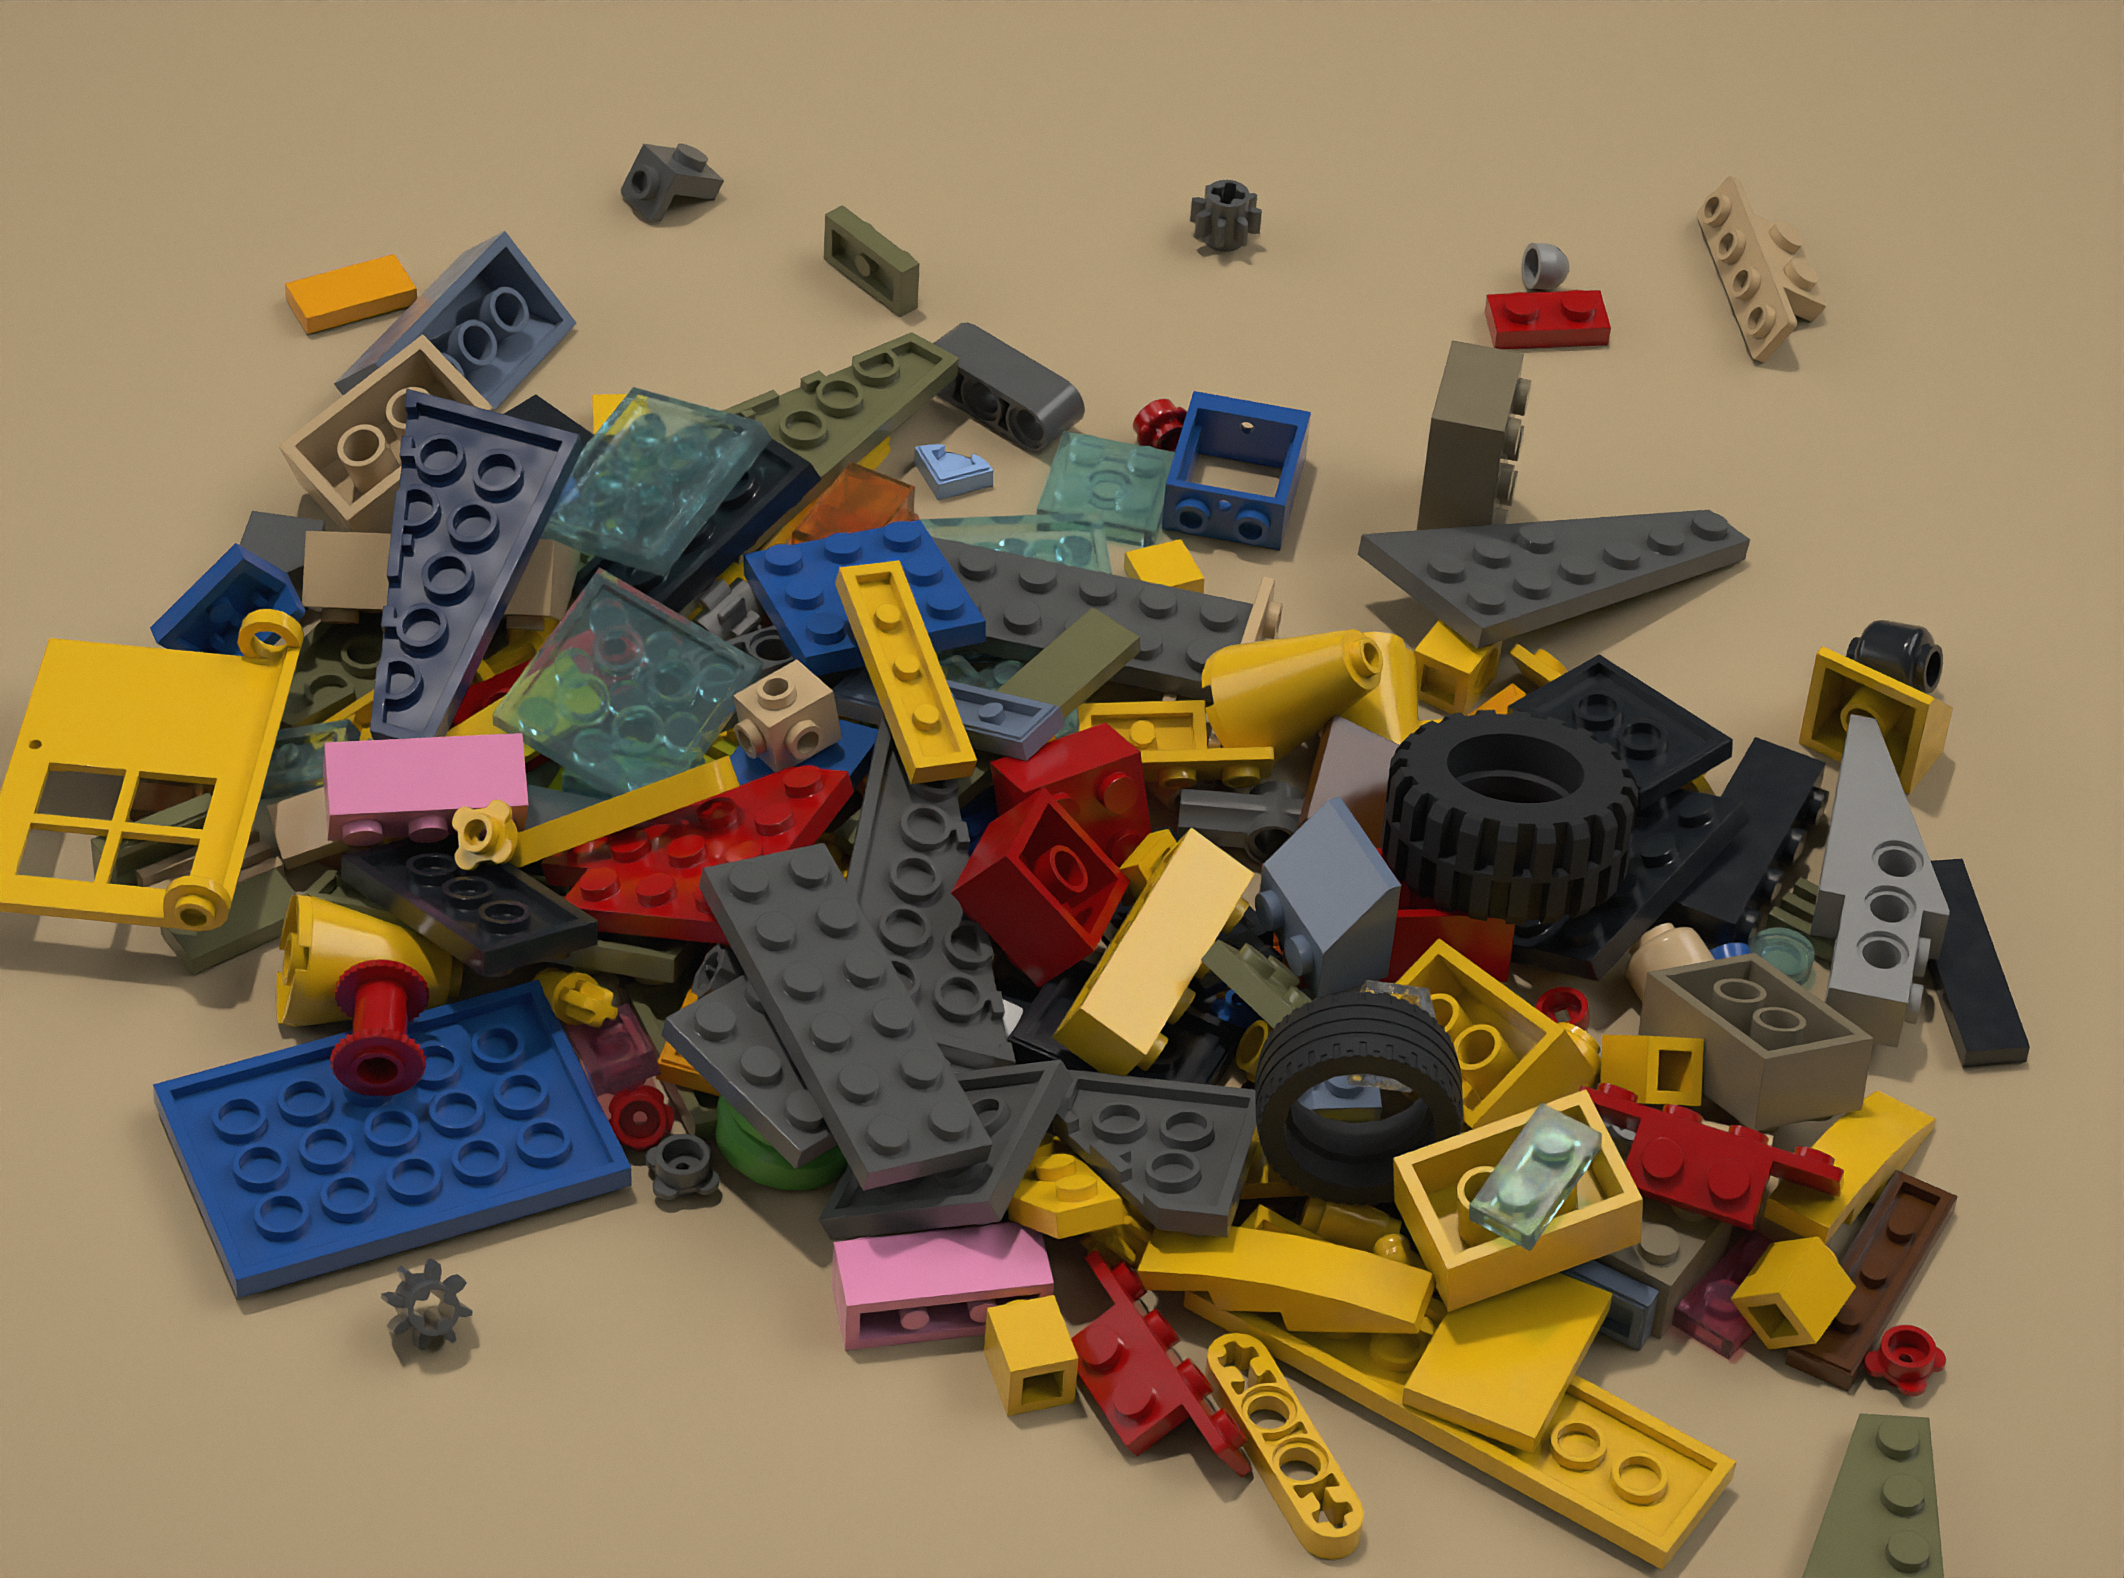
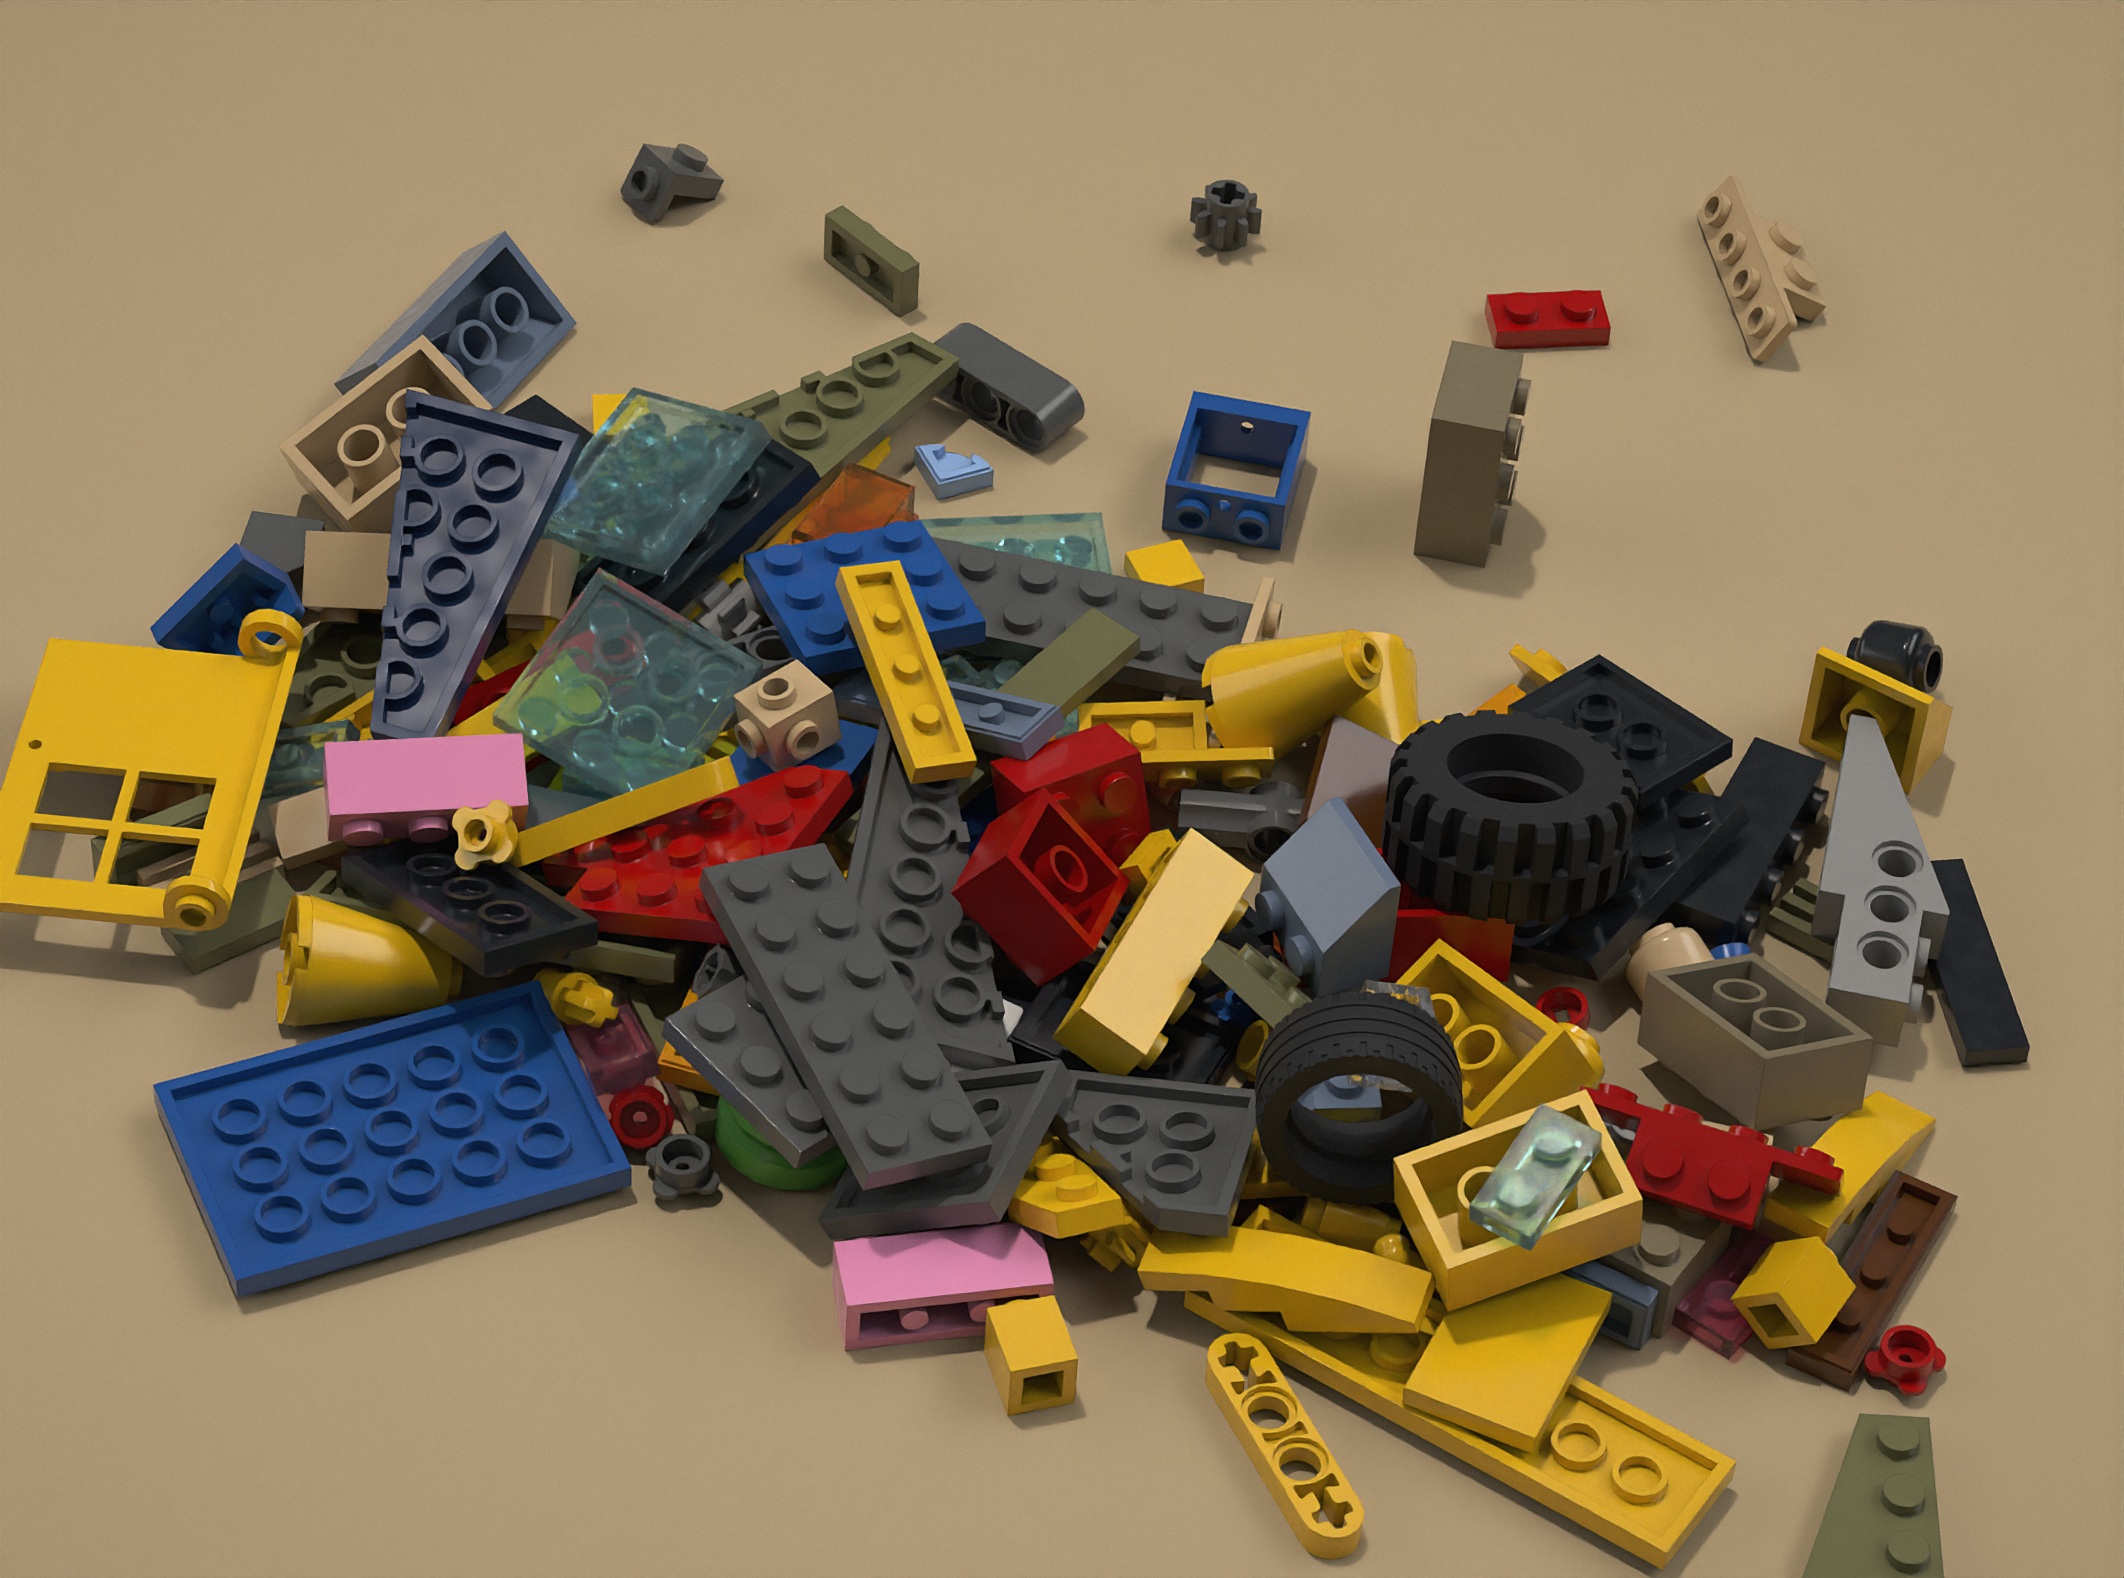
light orange tile [285,254,417,334] -> none
red hose [330,959,429,1096] -> none
dark grey gear [381,1259,473,1350] -> none
clear light blue plate [1036,431,1175,547] -> none
red bracket [1071,1249,1253,1478] -> none
red plate [1133,399,1187,454] -> none
dark grey wing [1358,509,1750,649] -> none
yellow brick [1414,619,1502,716] -> none
light grey hinge [1521,243,1569,290] -> none
yellow brick [1600,1034,1704,1106] -> none
clear light blue tile [1750,927,1815,986] -> none

